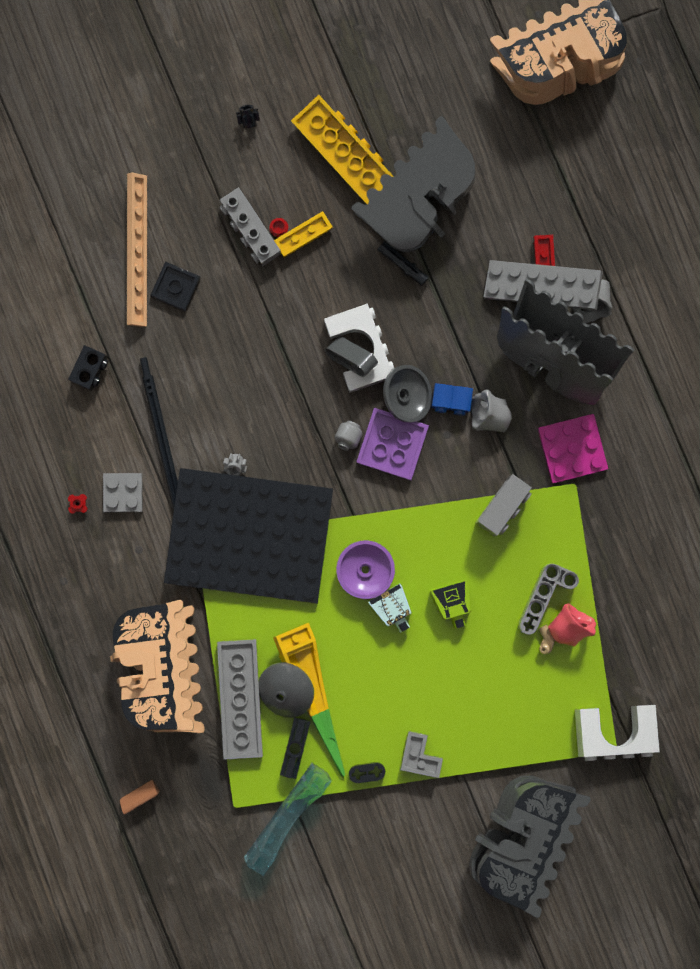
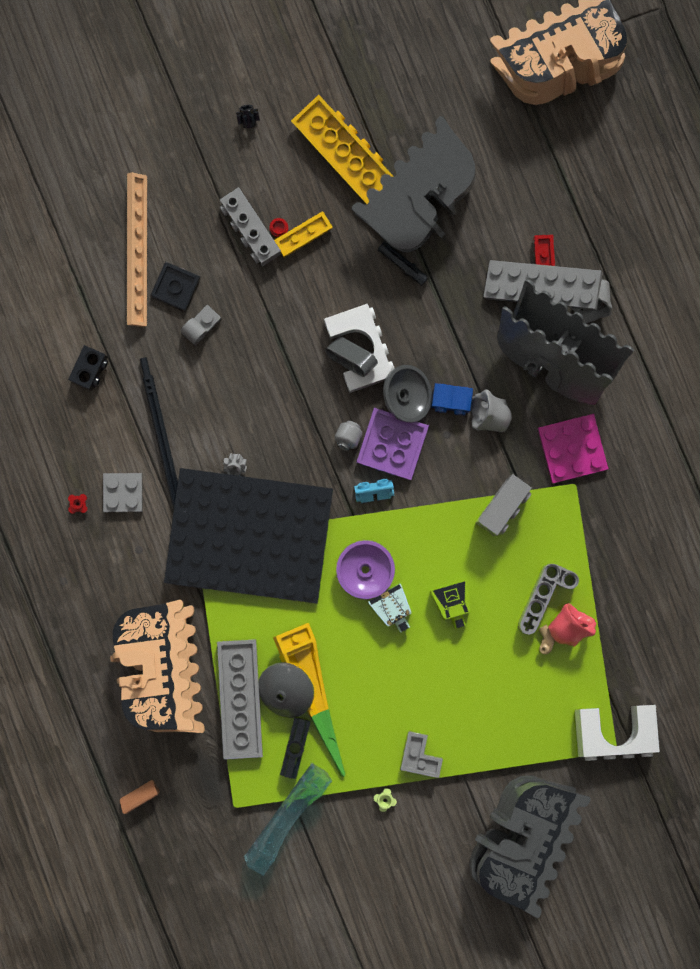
black beam [349,762,385,783] -> none
none -> light grey plate [181,305,222,346]
none -> medium azure hinge [354,479,395,503]
none -> yellowish green plate [374,789,397,812]

